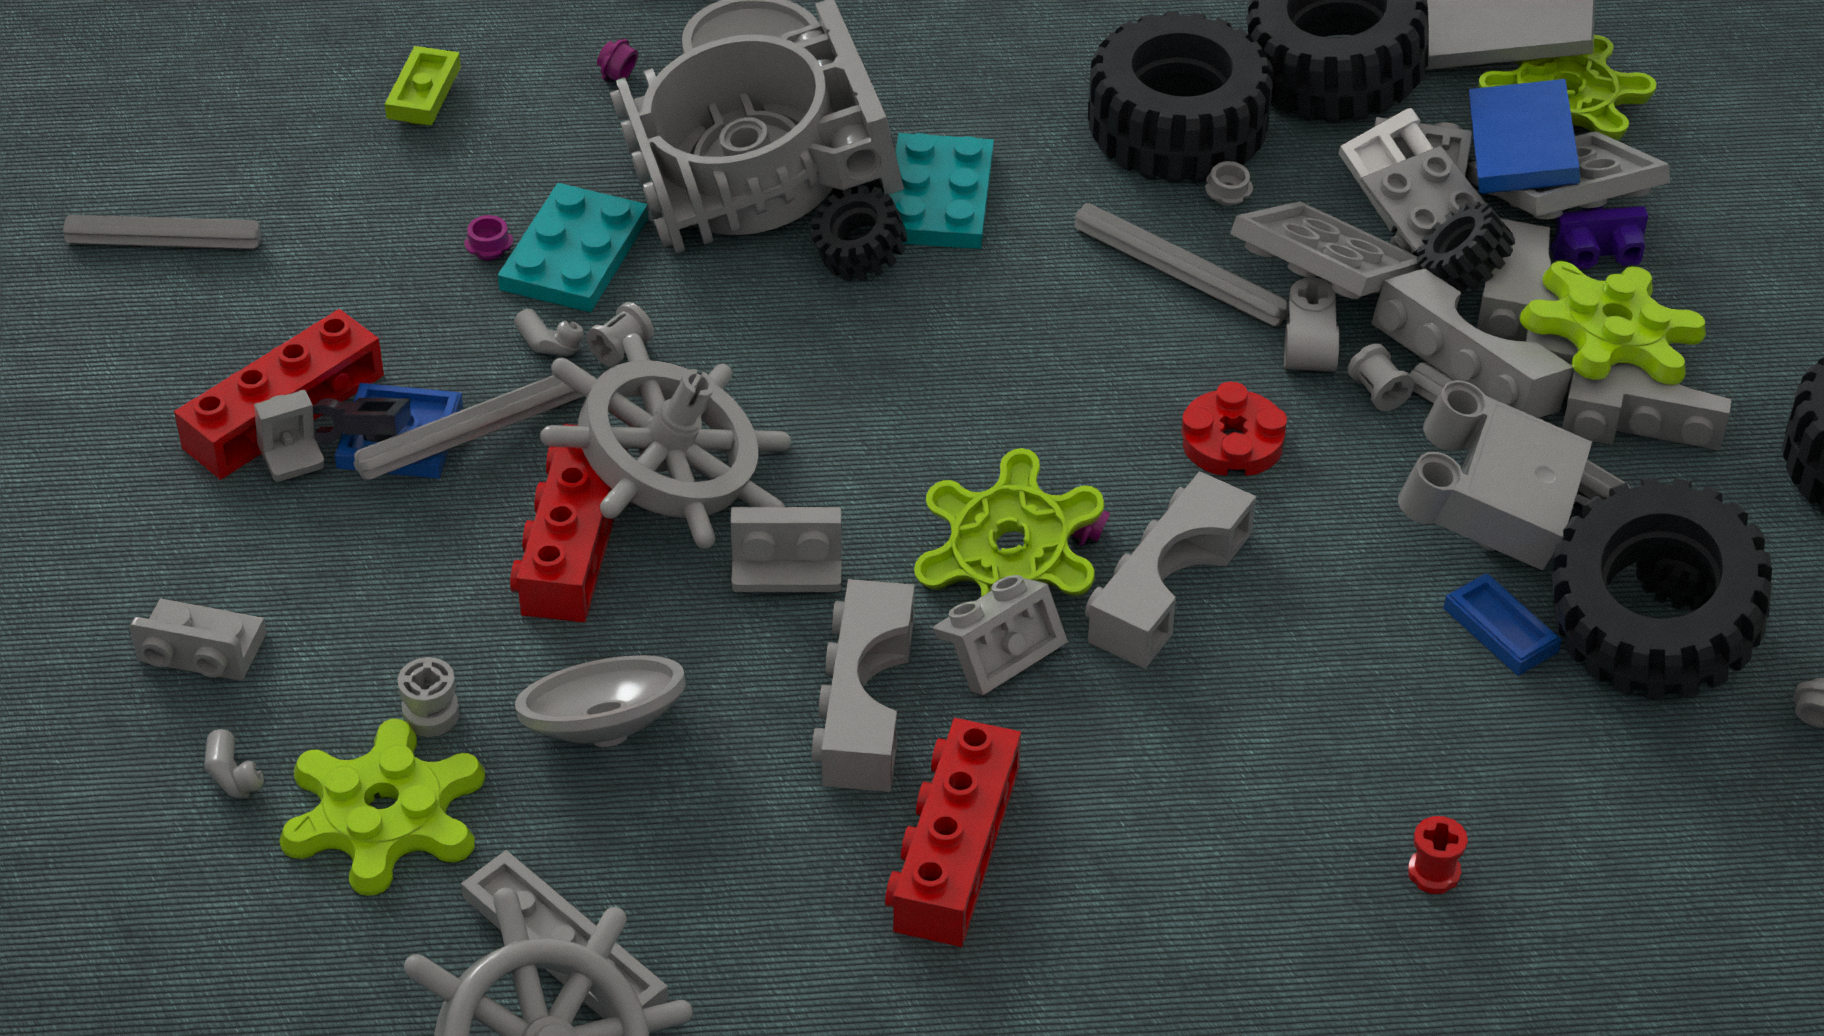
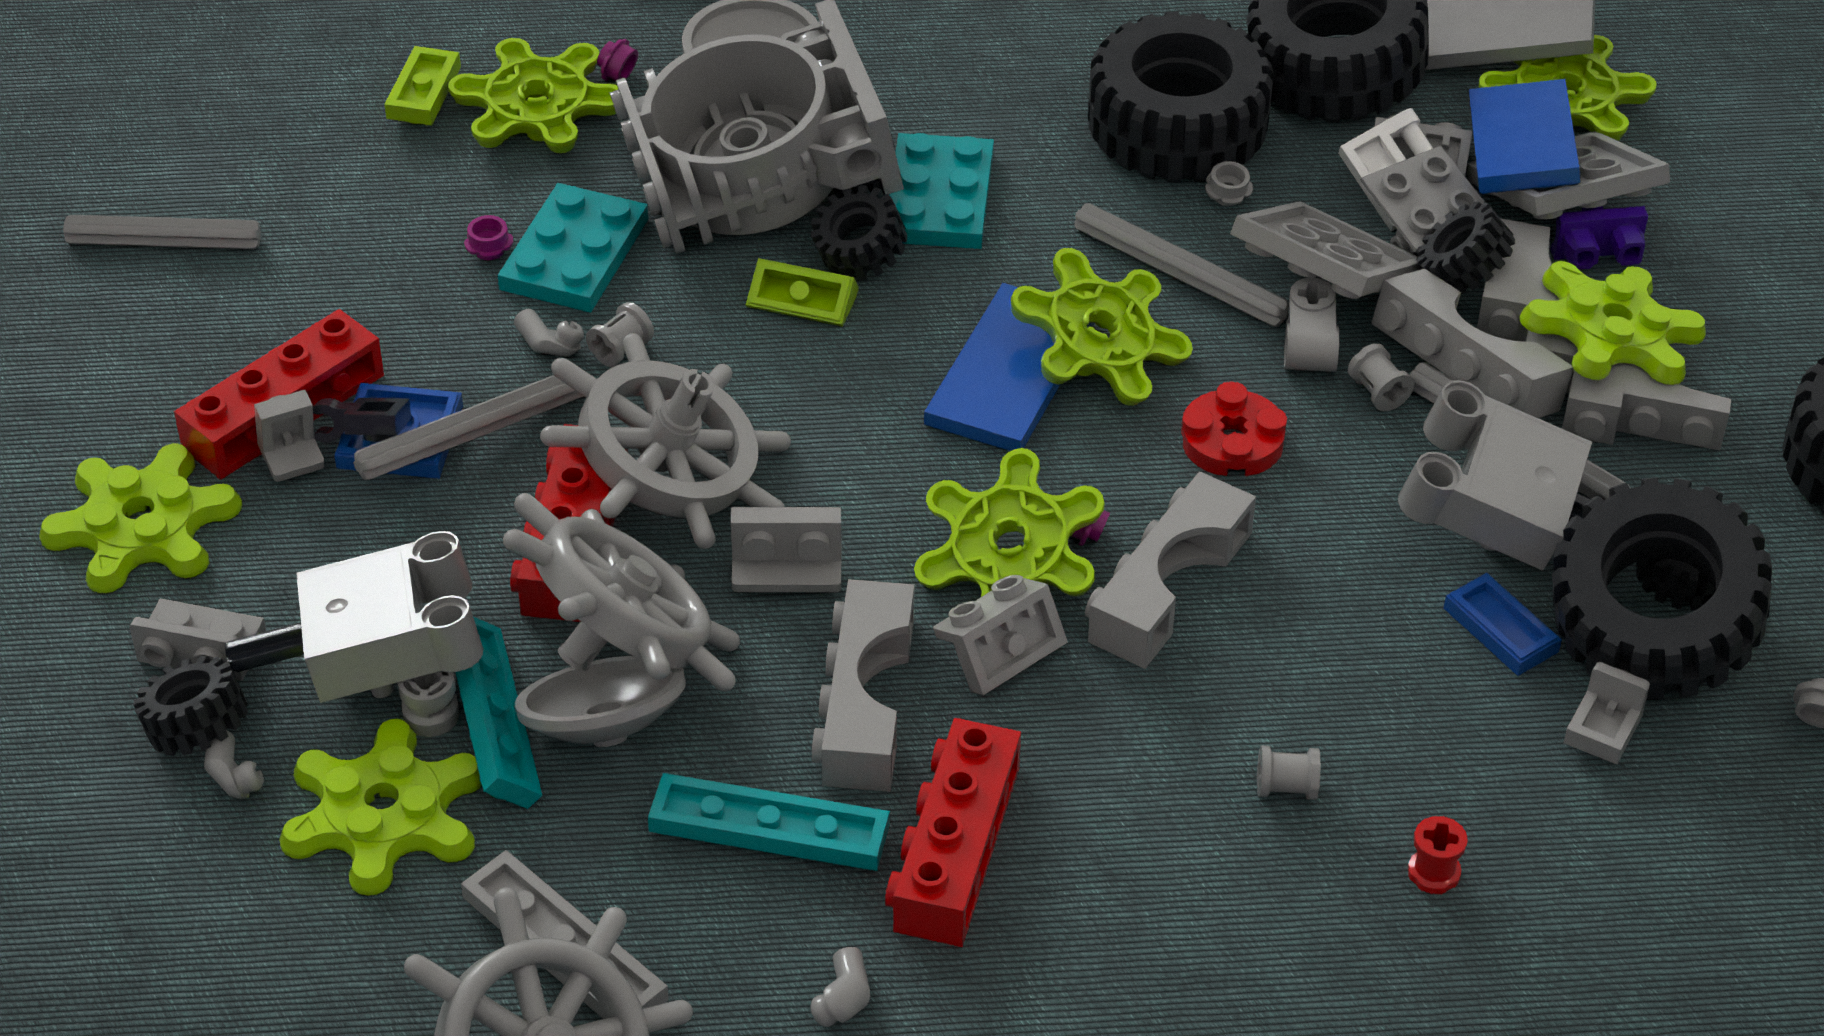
none -> lime plate [39,443,242,593]
none -> black tyre [133,656,248,756]
none -> light grey piece [225,531,483,703]
none -> lime plate [448,38,618,153]
none -> teal plate [456,617,542,809]
none -> light grey piece [503,493,740,692]
none -> teal plate [648,773,890,871]
none -> lime slope [746,258,859,327]
none -> light grey arm [810,947,870,1027]
none -> blue tile [924,283,1095,451]
none -> lime plate [1011,248,1193,406]
none -> light grey bush [1257,745,1321,800]
none -> light grey bracket [1564,662,1650,764]

